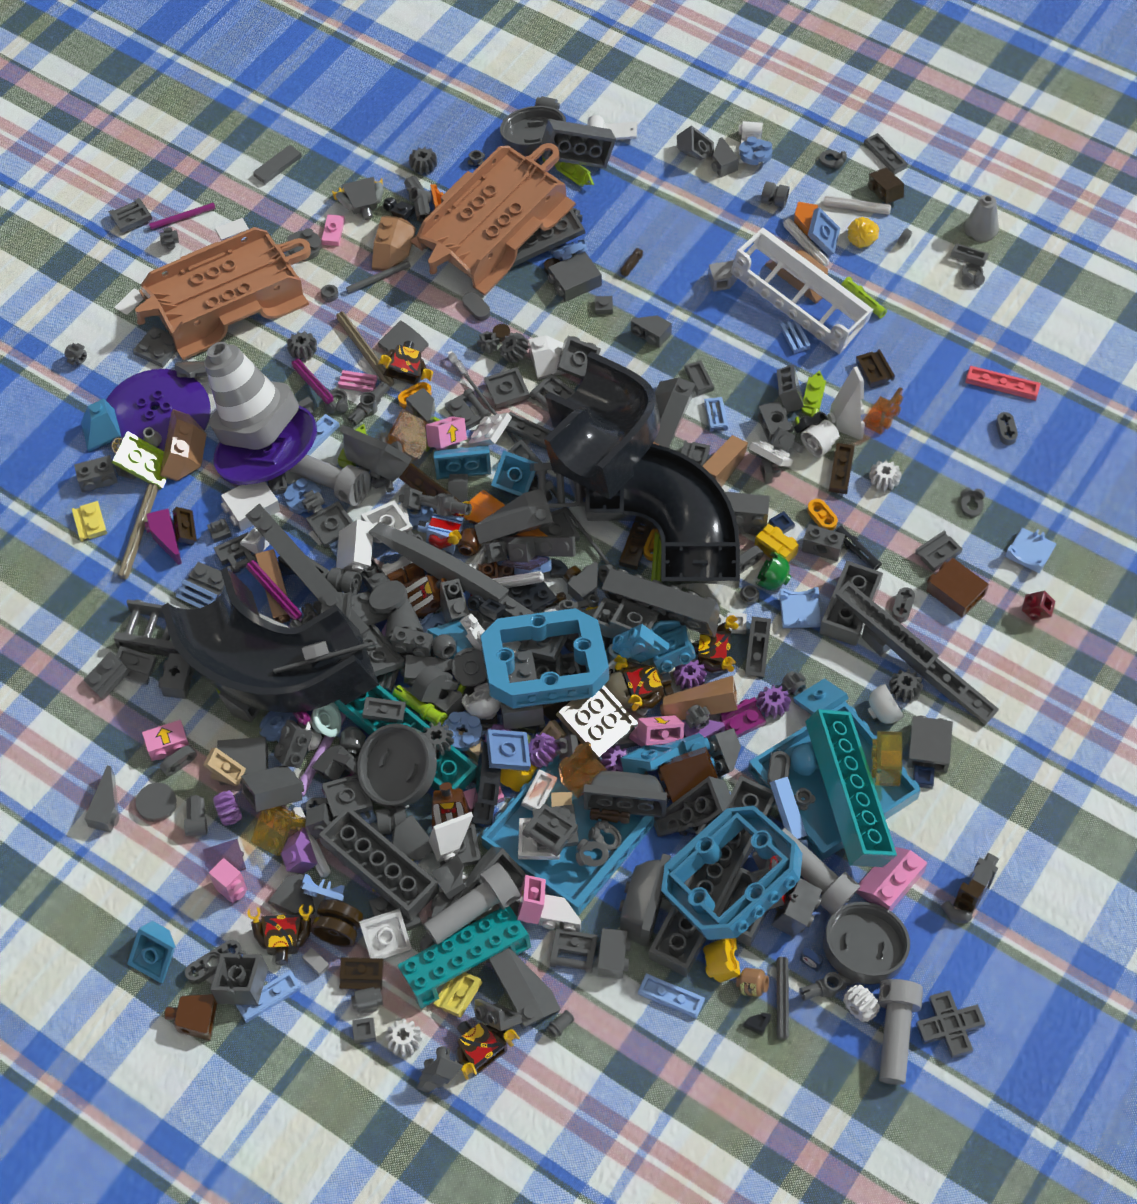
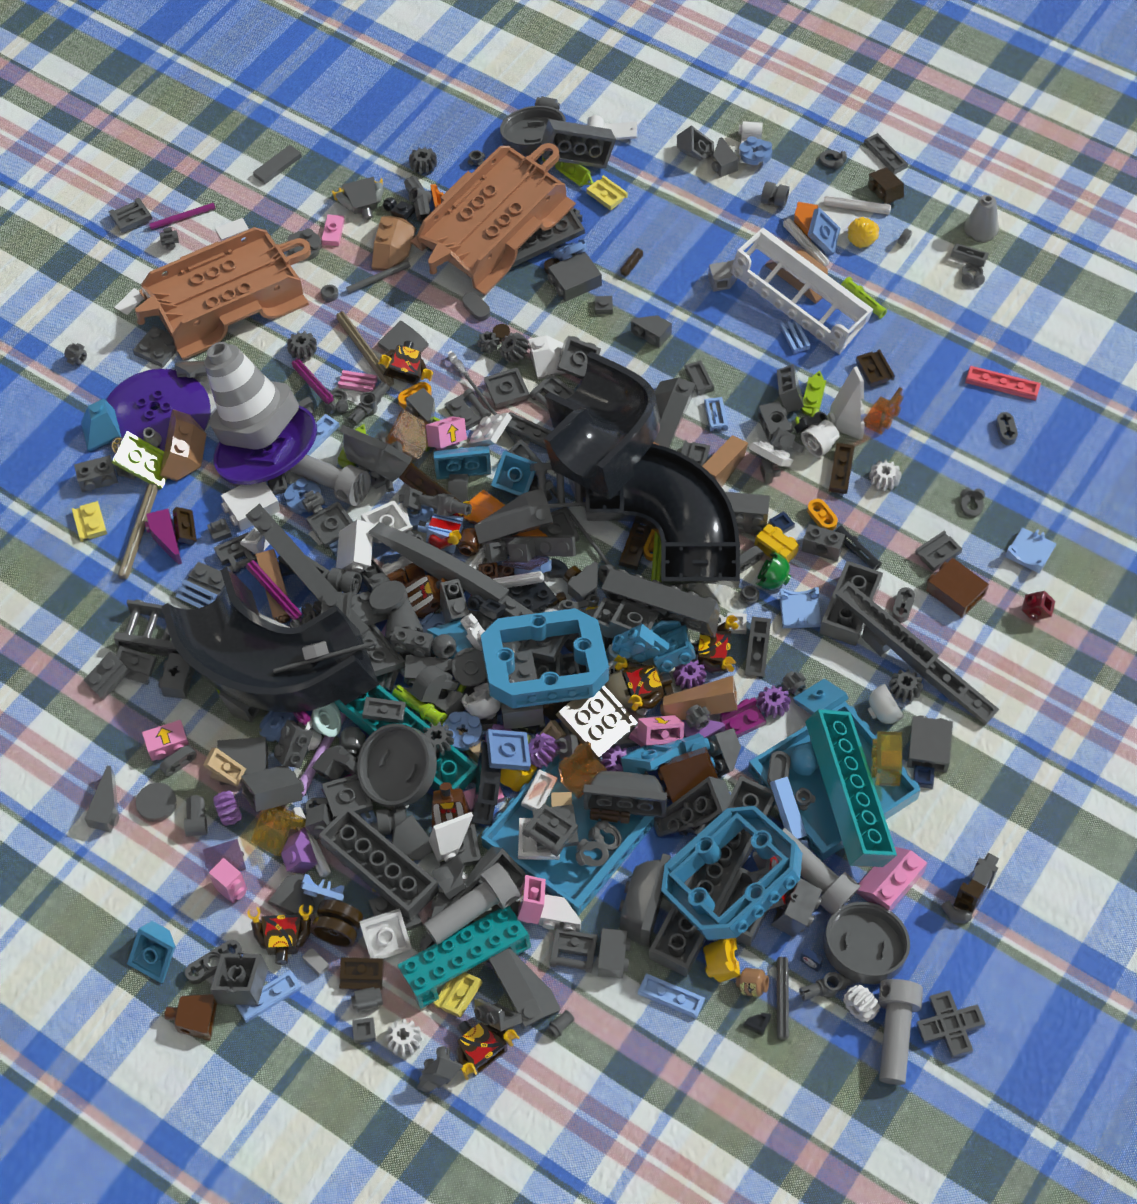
none -> light yellow plate [586,175,628,211]

